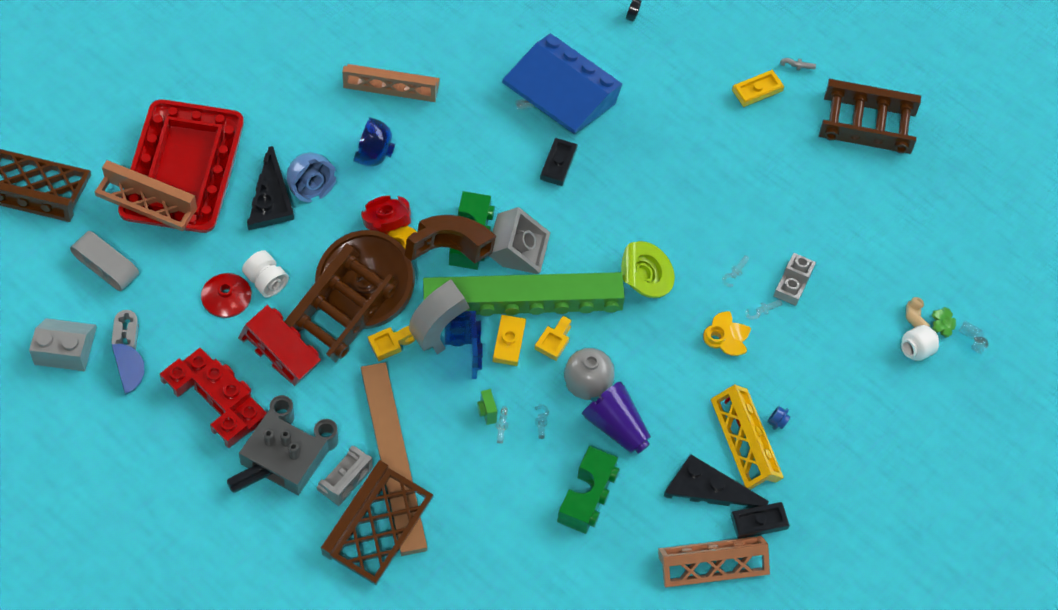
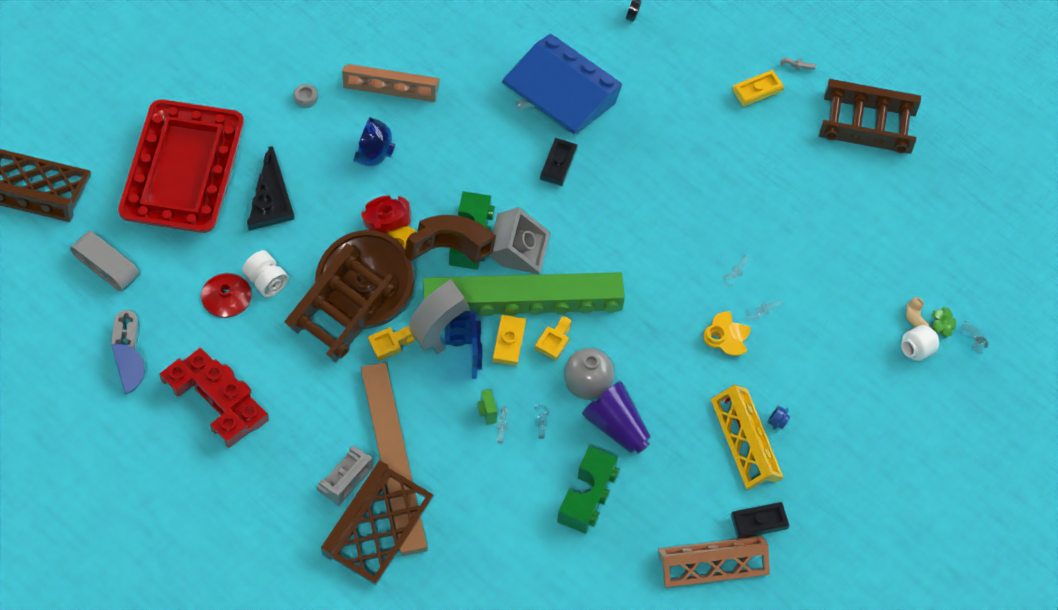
light grey slope [29,318,97,371] -> none
nougat fence [95,160,197,231] -> none
dark grey piece [227,395,338,496] -> none
red wedge [238,304,321,386] -> none
medium blue cylinder [287,152,336,202] -> none
lime hat [621,241,675,298] -> none
black wing [664,455,769,508] -> none
light grey slope [774,253,816,306] -> none
none -> light grey tile [294,84,318,108]

